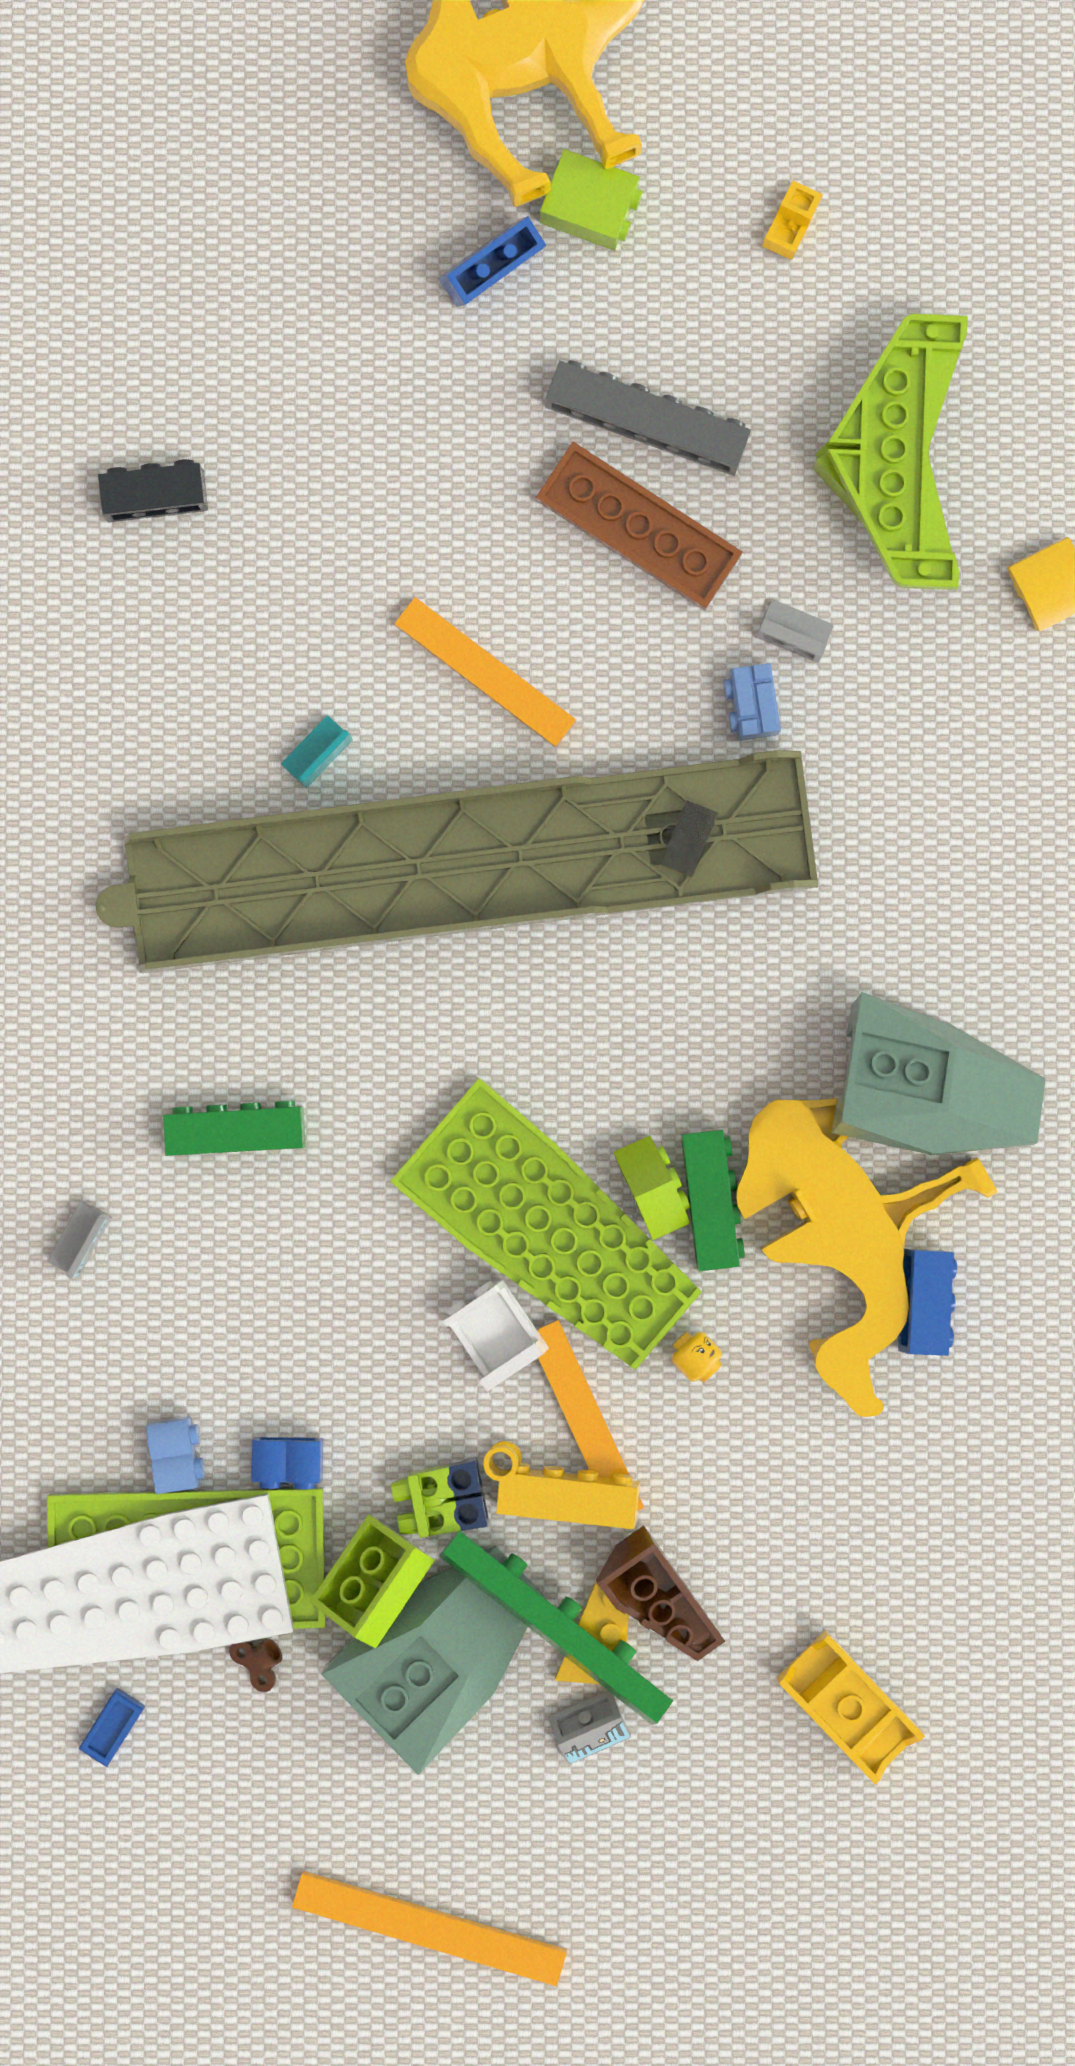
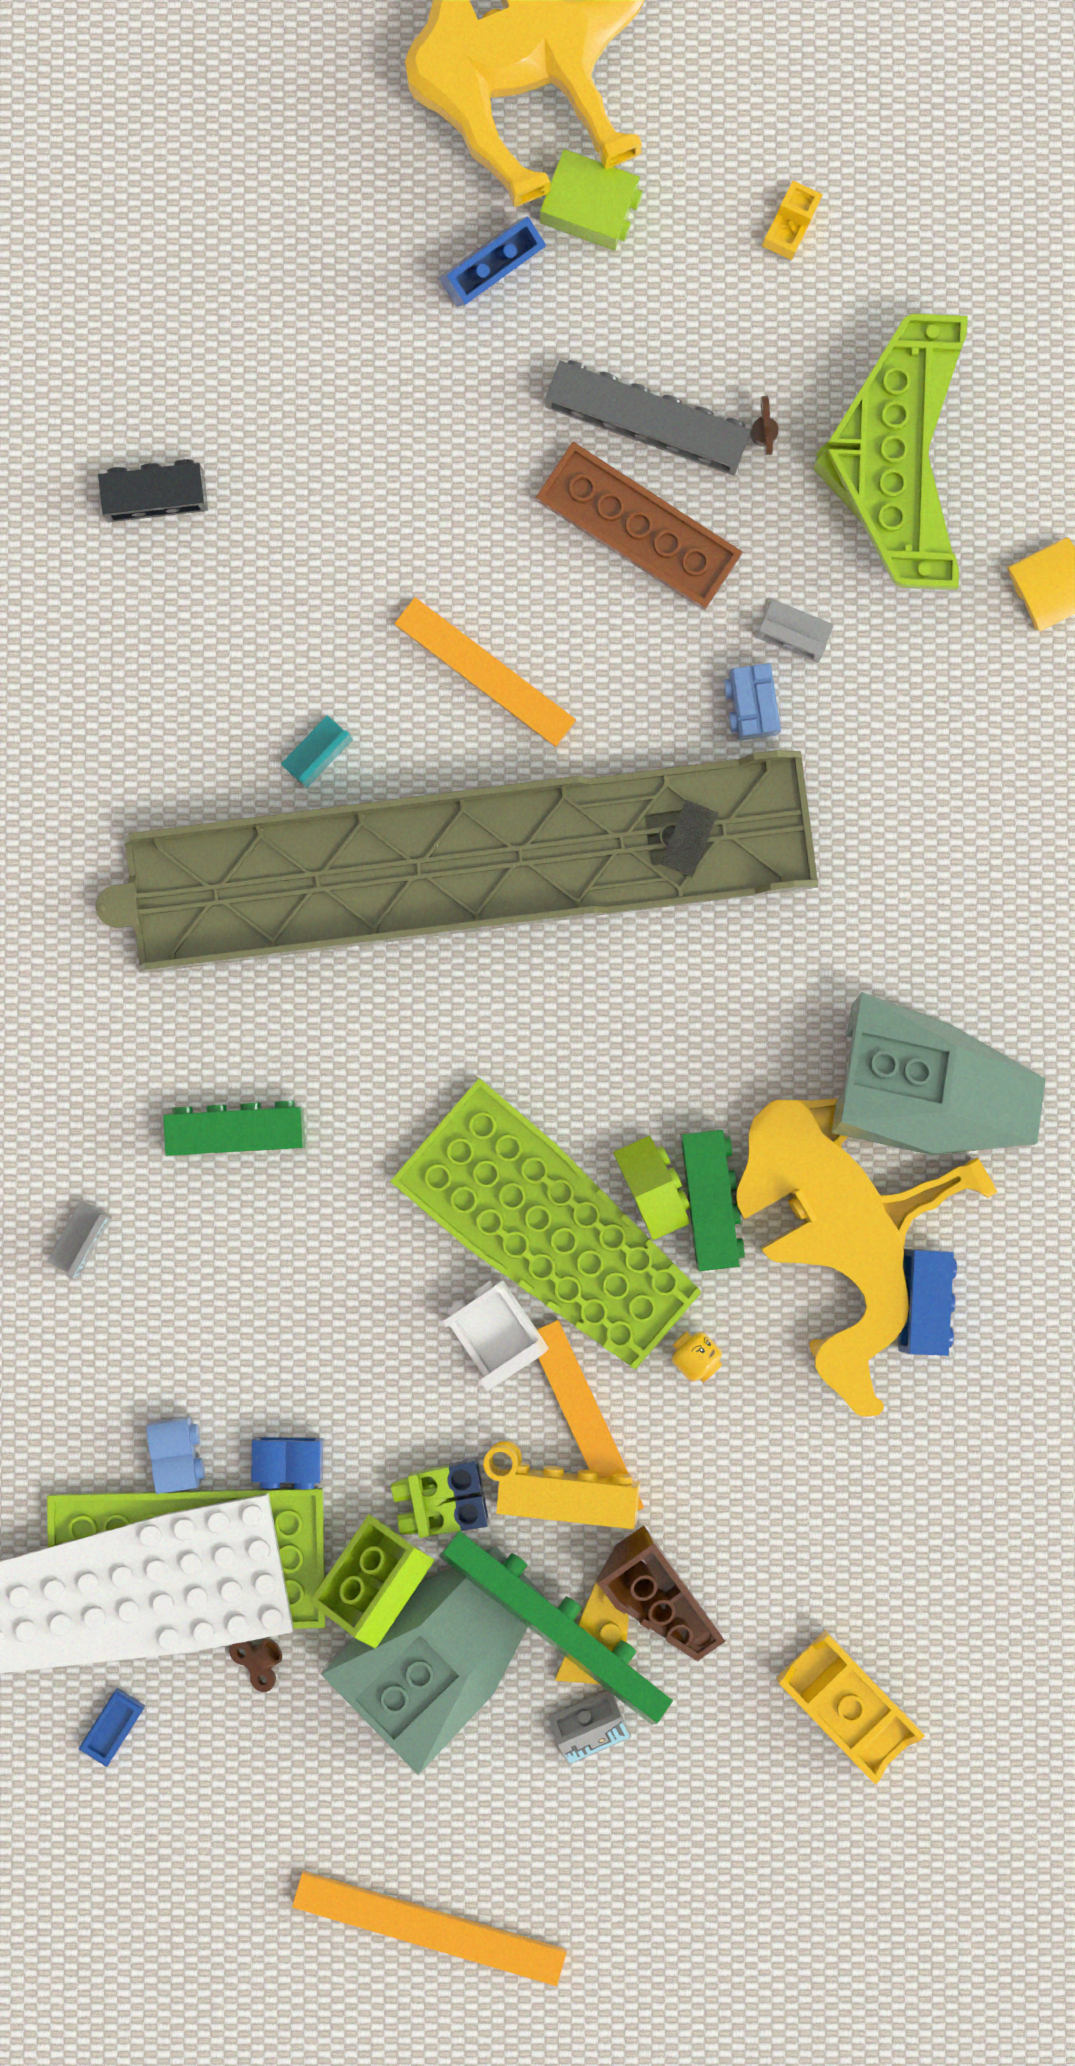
none -> reddish brown piece [751,396,779,456]

